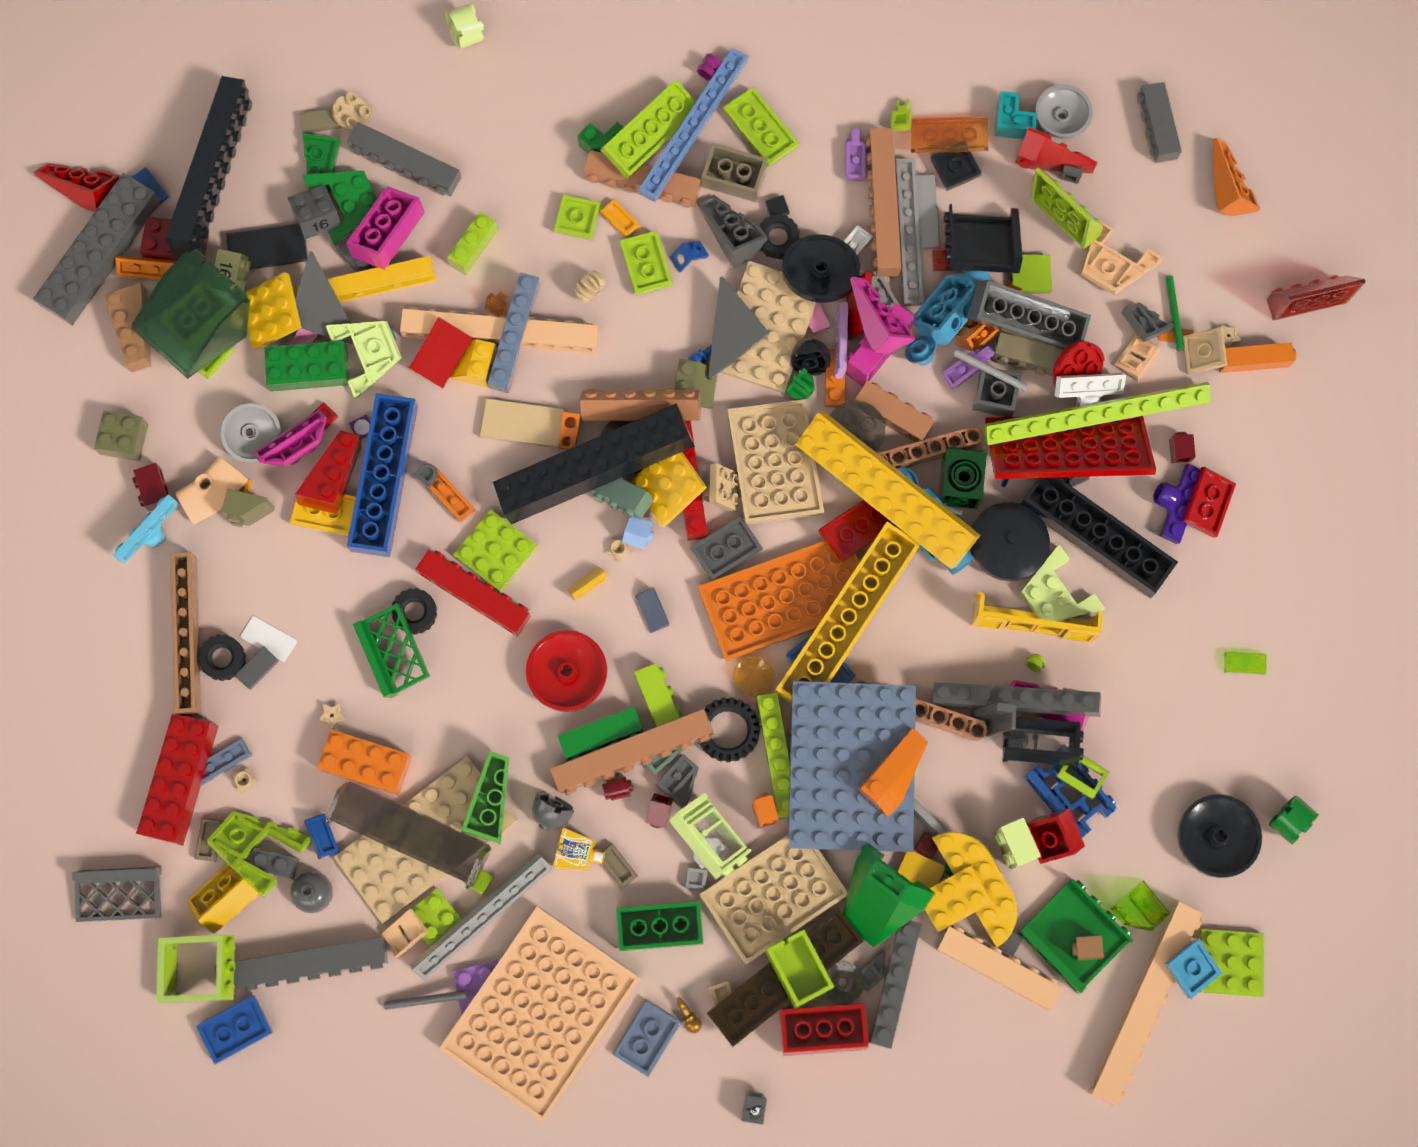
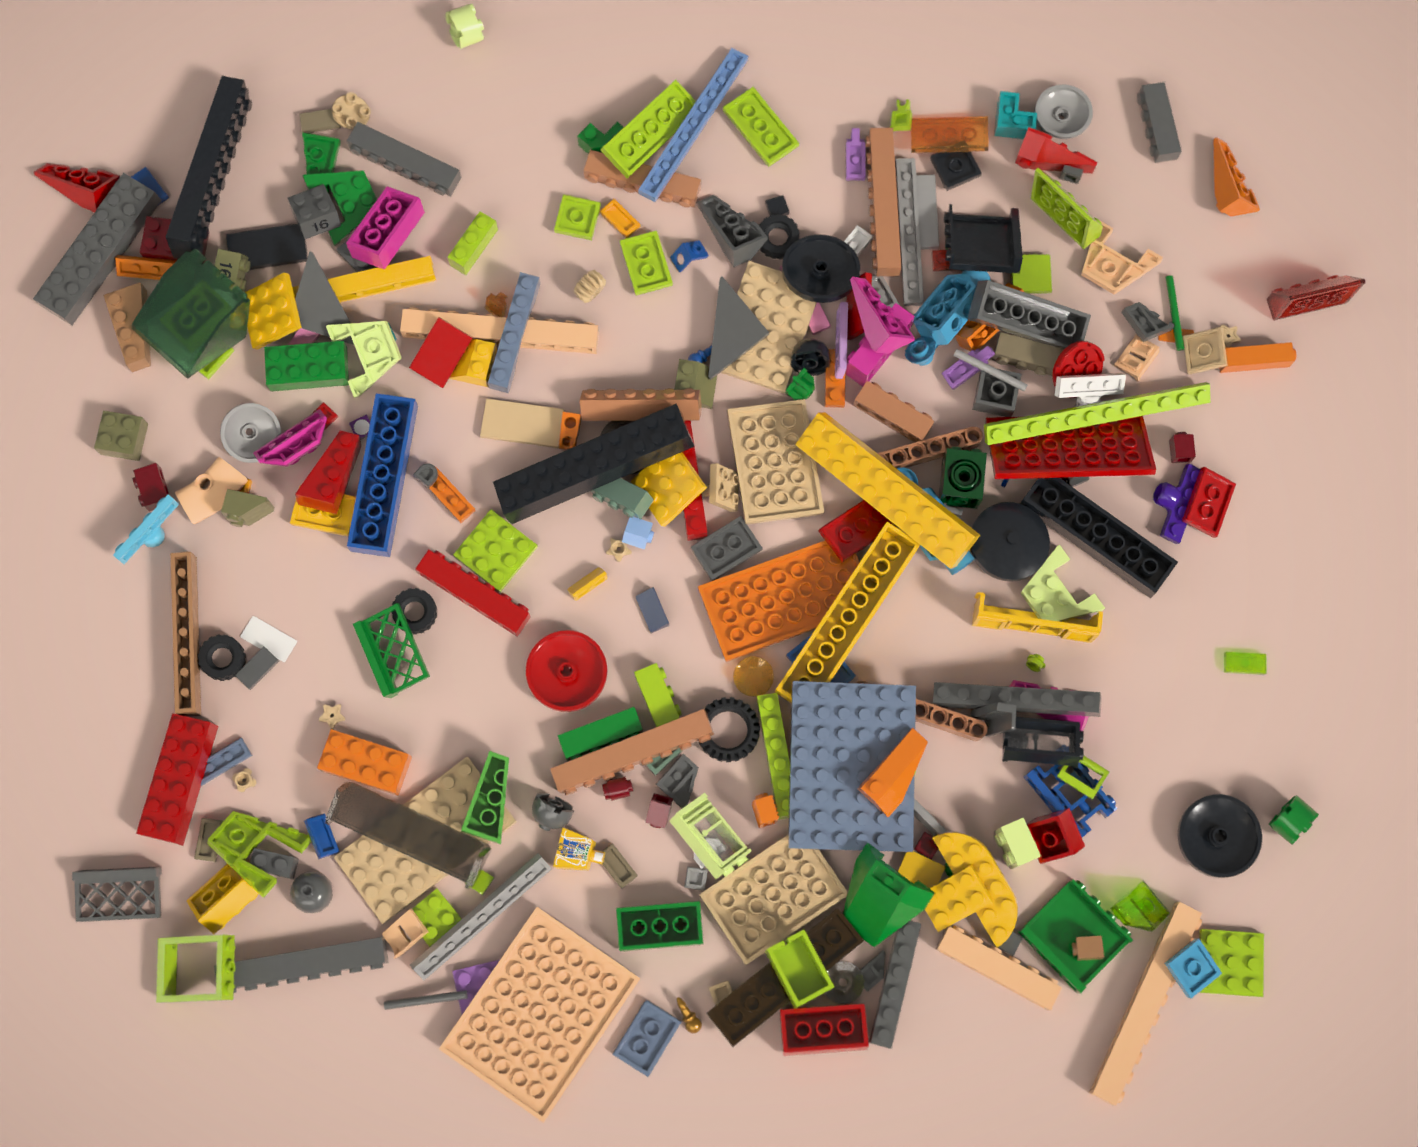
blue plate [196,995,273,1064] -> none
magenta wheel [697,53,722,81] -> none
dark tan brick [701,143,768,202] -> none
dark grey brick [741,1091,767,1125] -> none
clear smoke tile [830,400,886,452] -> none

